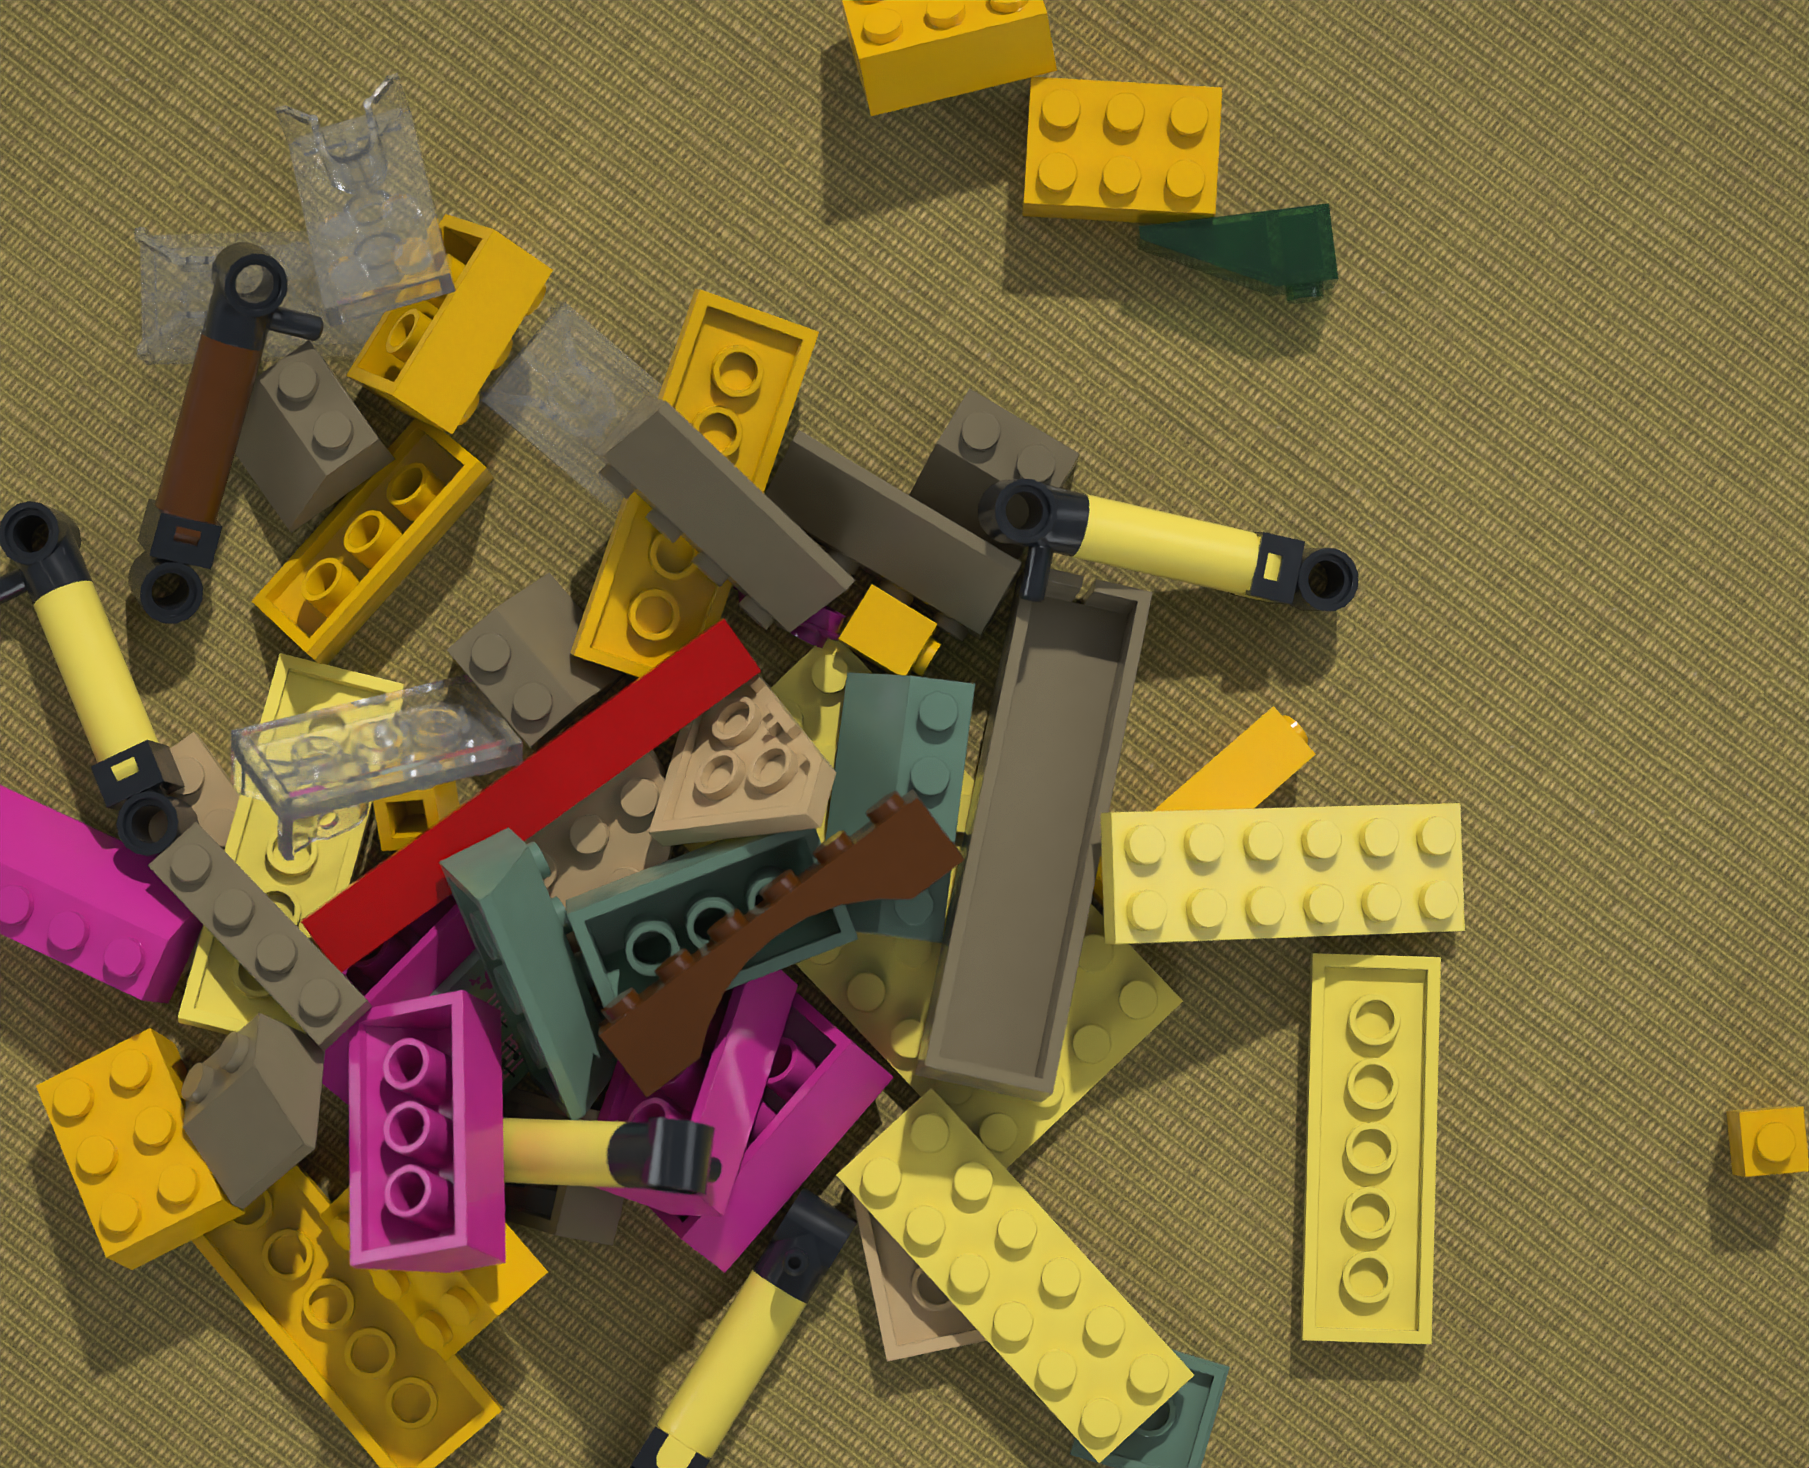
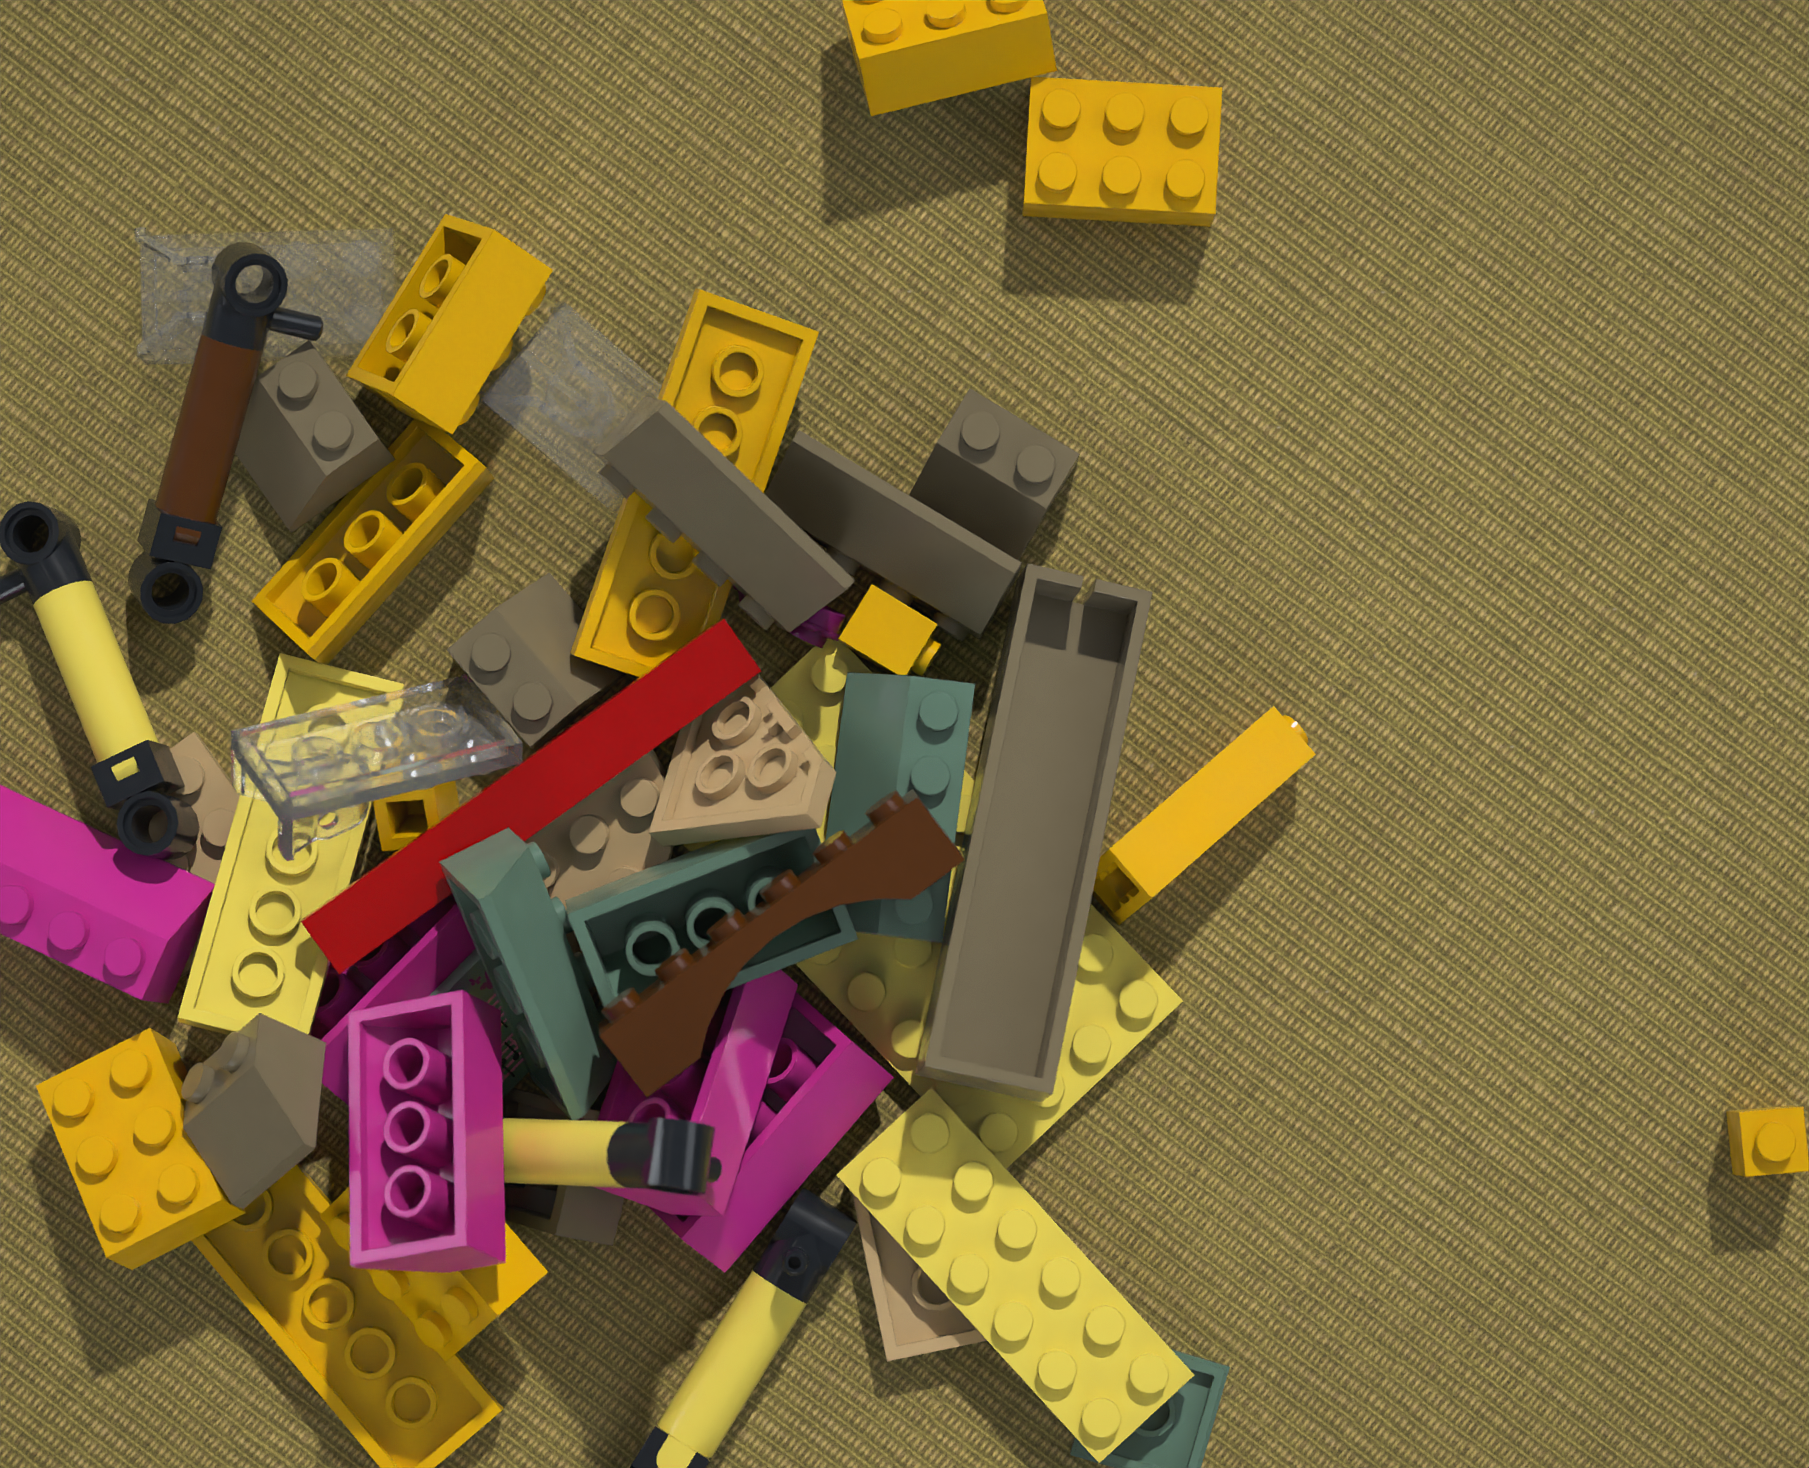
dark tan plate [148,822,372,1051] -> none
clear plate [275,73,456,327] -> none
piece [978,479,1359,611] -> none
light yellow plate [1100,803,1465,944] -> none
clear green slope [1136,203,1339,304] -> none
light yellow plate [1301,953,1441,1344] -> none

